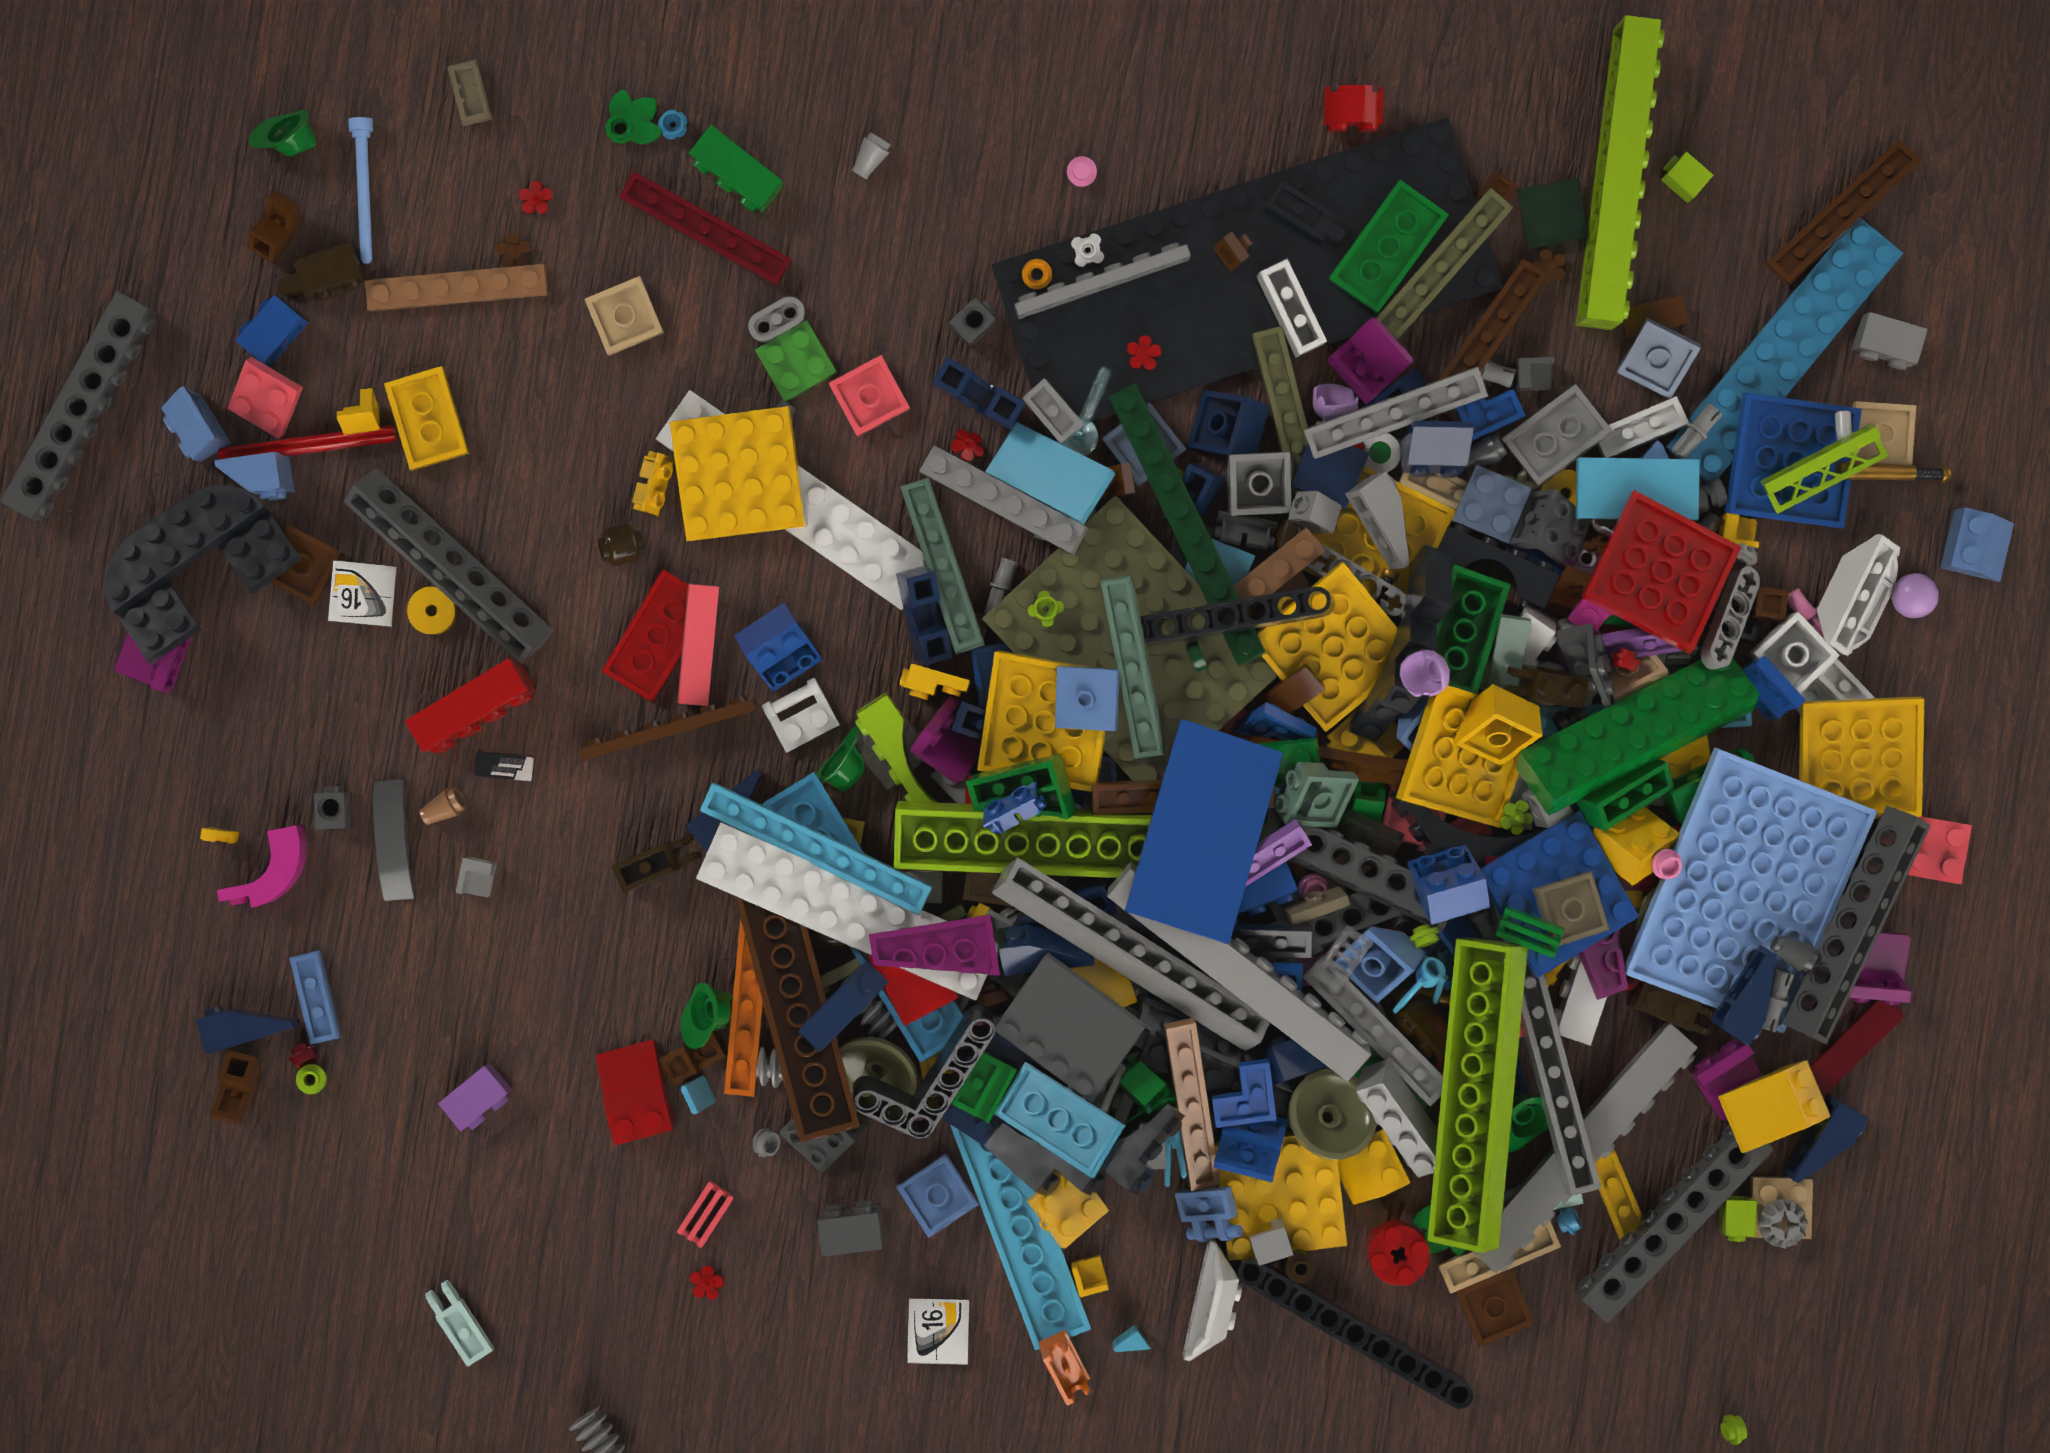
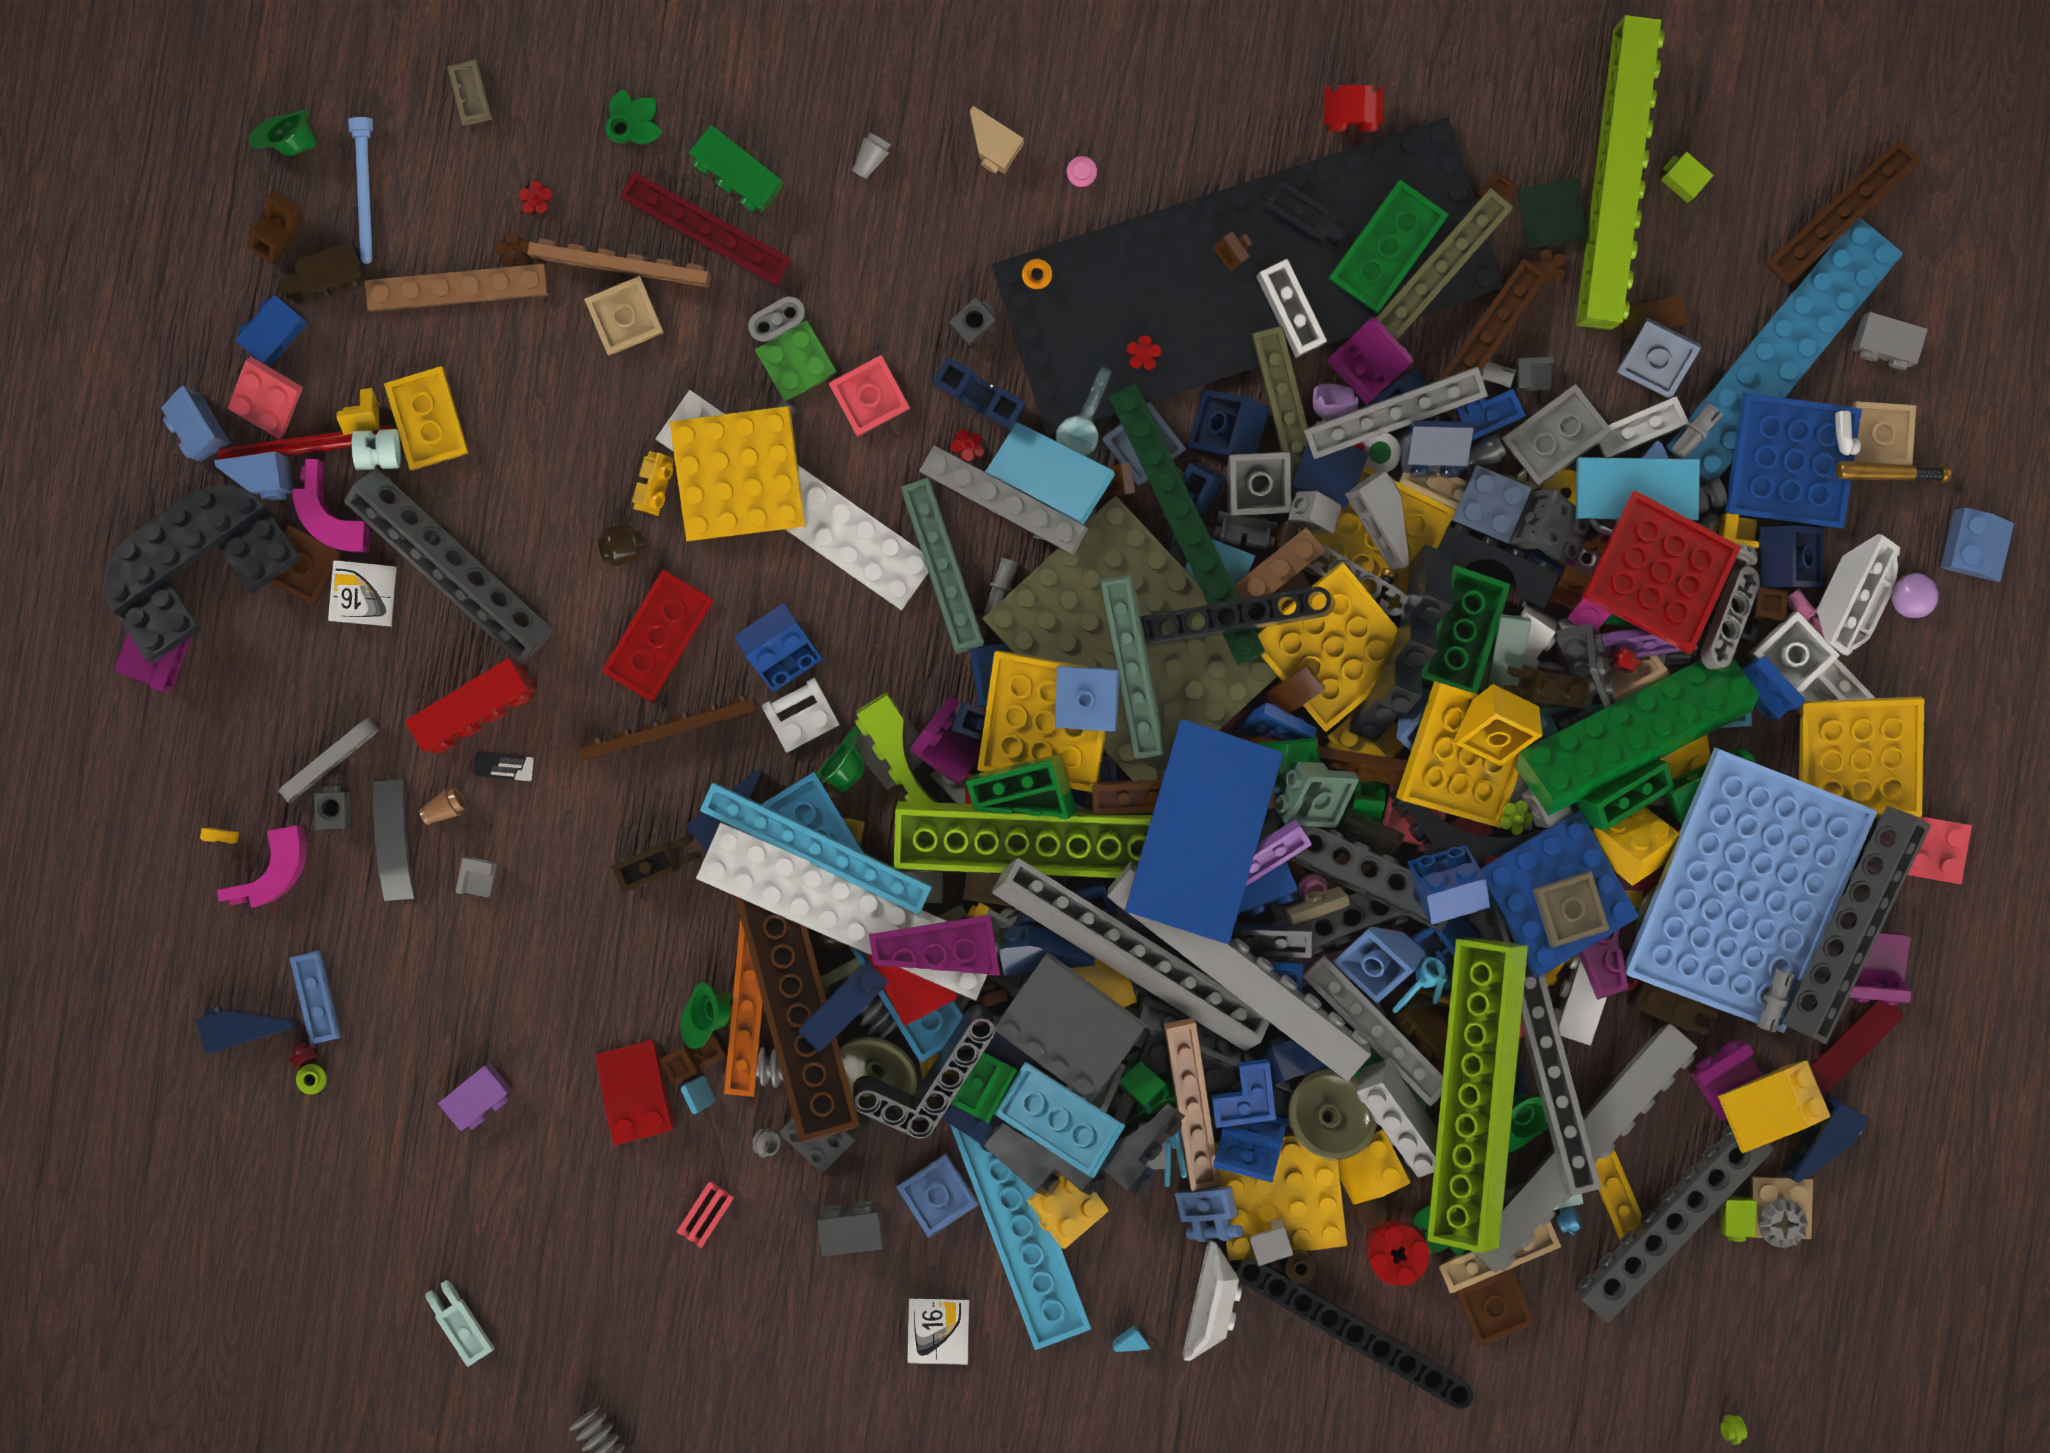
dark grey brick [0,291,157,522] -> none
reddish brown brick [210,1050,260,1126] -> none
yellow piece [407,587,457,635] -> none
dark azure plate [658,110,688,140] -> none
coral tile [677,583,719,706] -> none
red plant [690,1265,724,1300] -> none
dark blue arch [896,566,953,666] -> none
yellow plate [899,664,971,700] -> none
blue hinge [983,781,1047,834] -> none
light grey plate [1014,243,1191,319] -> none
light grey plate [1022,378,1085,445] -> none
lime plate [1028,591,1064,627] -> none
orange hinge [1039,1330,1090,1406] -> none
white plate [1071,234,1104,267] -> none
yellow panel [1071,1254,1109,1298] -> none
dark green tile [1186,640,1208,672] -> none
clear slope [1313,925,1373,992] -> none
lavender hair [1400,650,1450,697] -> none
lime plate [1409,924,1440,949] -> none
green tile [1495,906,1565,959] -> none
bright pink plate [1651,849,1682,879] -> none
dark blue slope [1709,945,1777,1046] -> none
lime fence [1760,424,1889,514] -> none
dark grey cone [1770,934,1818,972] -> none
none -> light grey beam [278,718,379,803]
none -> dark pink arch [292,459,370,553]
none -> light aqua wheel [352,429,401,470]
none -> medium nougat plate [527,239,711,288]
none -> tan slope [970,106,1024,174]
none -> dark blue slope [1759,525,1825,588]

